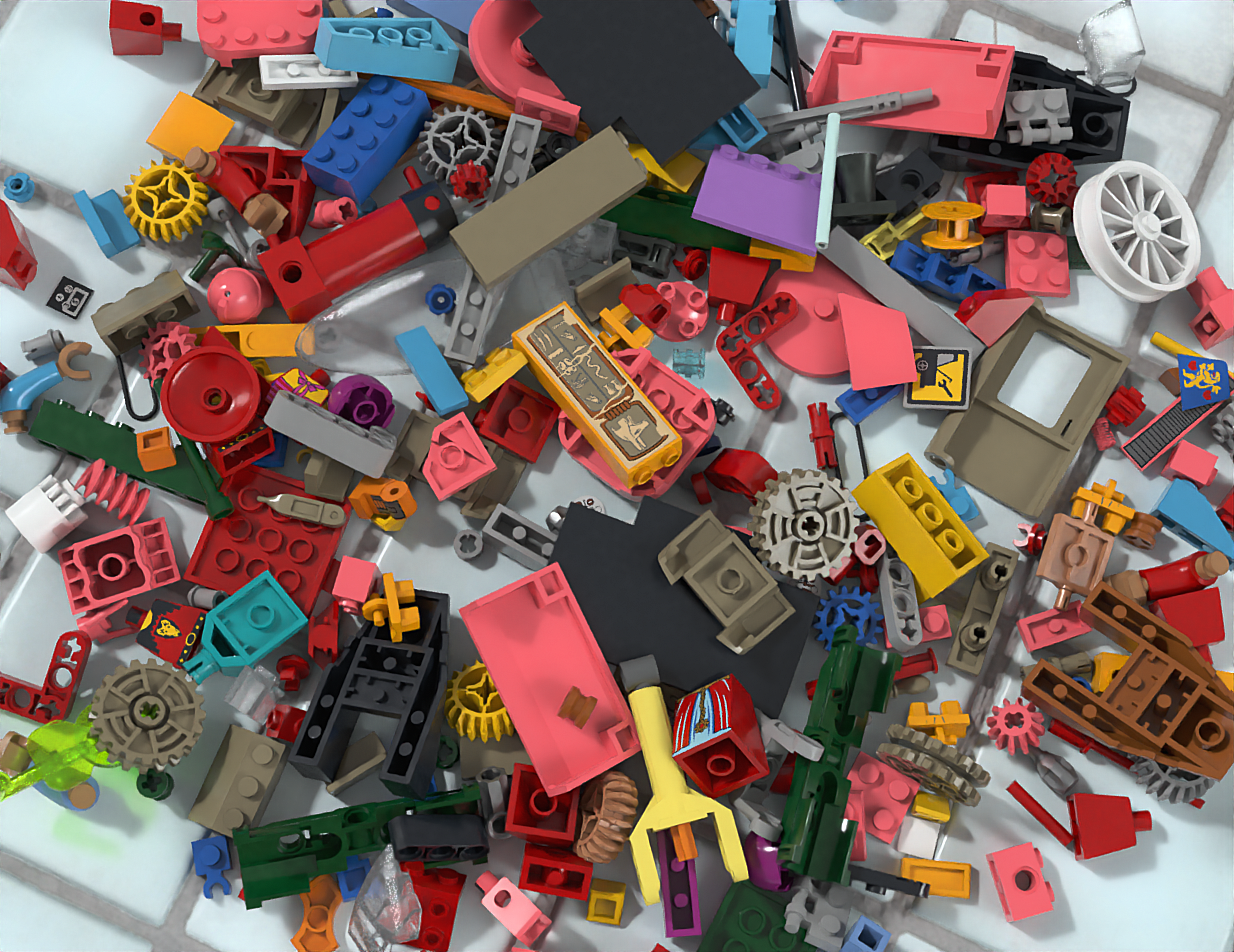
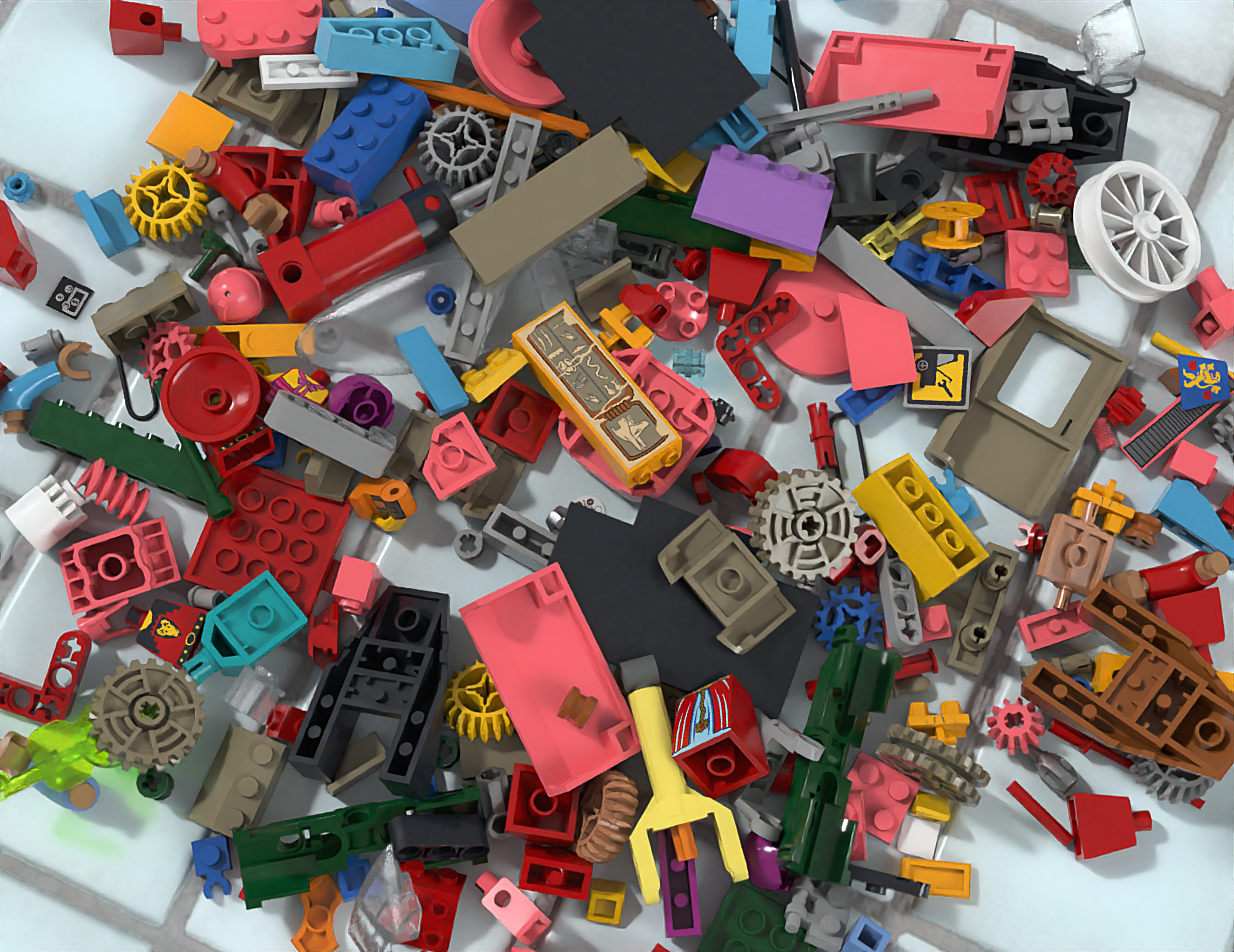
orange slope [136,426,176,472] -> none
dark tan piece [257,494,346,528] -> none
red plate [276,654,310,691] -> none
light orange hips [362,573,420,643] -> none
red gear [449,160,491,203] -> none
coral plate [515,87,581,137] -> none
light aqua piece [815,113,840,250] -> none
coral brick [981,184,1031,228] -> none
coral brick [985,842,1055,922] -> none

